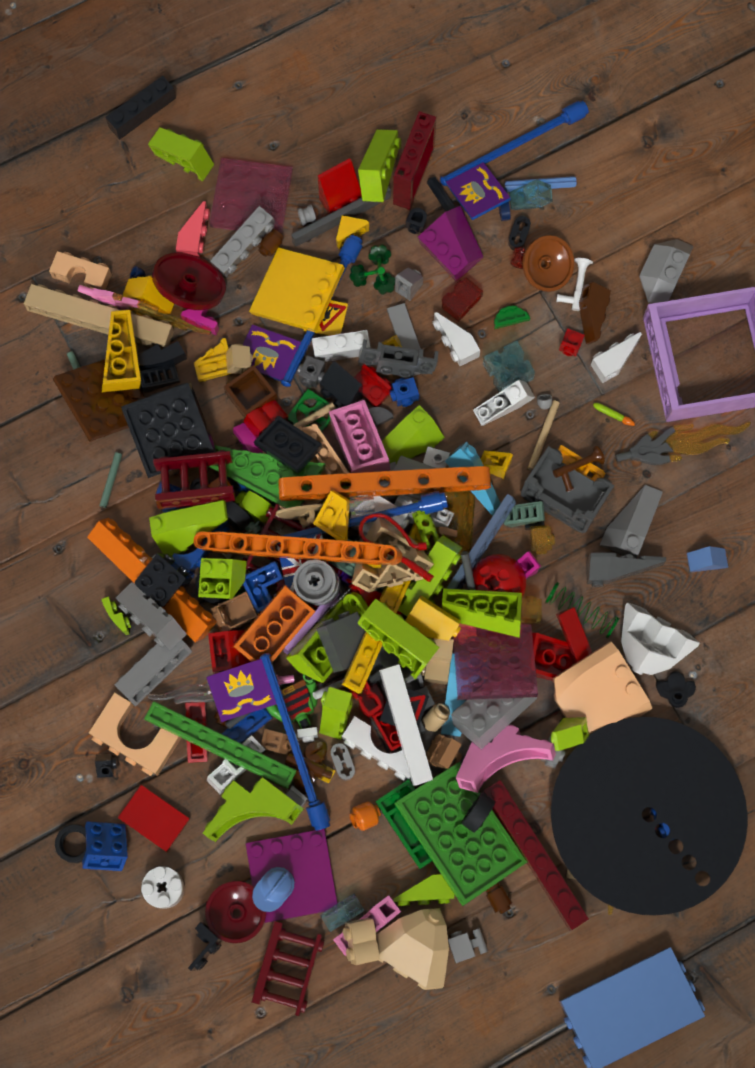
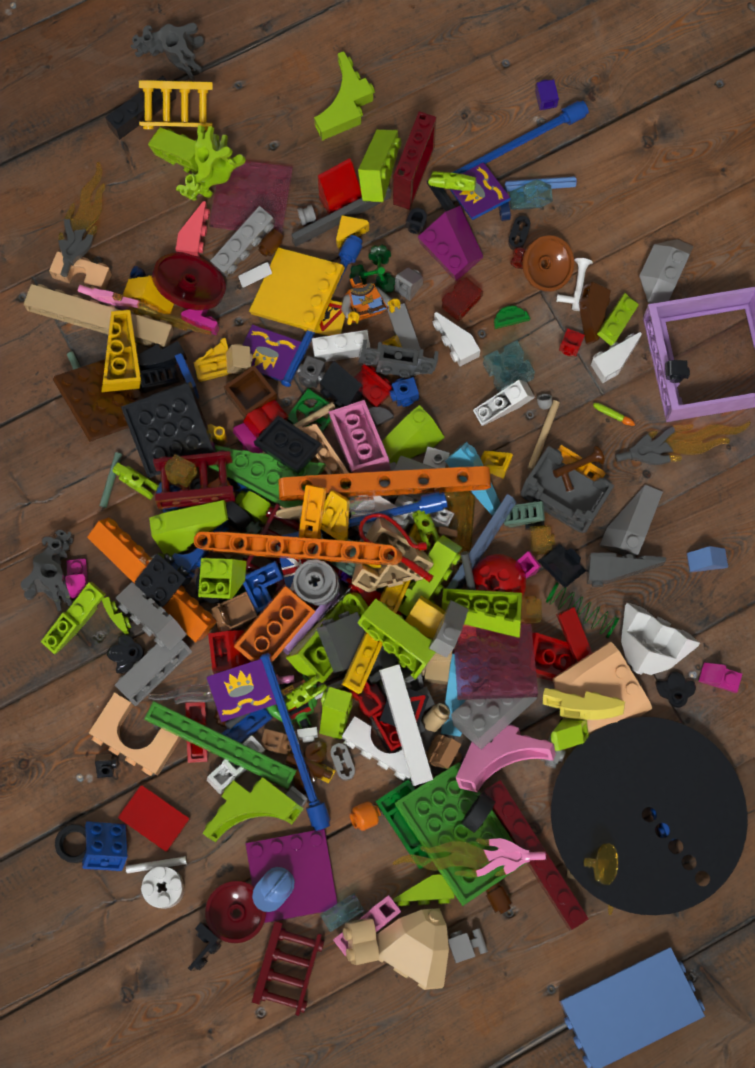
none -> dark grey animal [21,530,73,612]
none -> lime slope [41,582,106,654]
none -> piece [58,162,105,277]
none -> dark pink slope [65,559,88,599]
none -> black plate [107,635,144,674]
none -> lime hinge [113,462,158,500]
none -> white bar [126,856,187,873]
none -> dark grey animal [131,23,205,81]
none -> yellow fence [139,80,212,130]
none -> clear yellow brick [165,454,197,488]
none -> blue tile [175,353,200,399]
none -> lime animal [176,125,246,201]
none -> yellow piece [207,424,227,446]
none -> white sticker [238,262,272,287]
none -> lime hinge [284,675,328,710]
none -> light orange plate [299,484,327,539]
none -> lime arch [314,51,375,141]
none -> torso [341,276,400,325]
none -> piece [392,838,546,877]
none -> lime hinge [428,171,476,191]
none -> light grey slope [429,600,469,658]
none -> dark purple brick [535,79,559,110]
none -> black piece [538,544,586,588]
none -> light yellow slope [543,688,625,720]
none -> clear yellow shield [584,843,618,885]
none -> lime plate [597,293,639,346]
none -> black plate [665,360,690,383]
none -> dark pink slope [698,663,742,693]

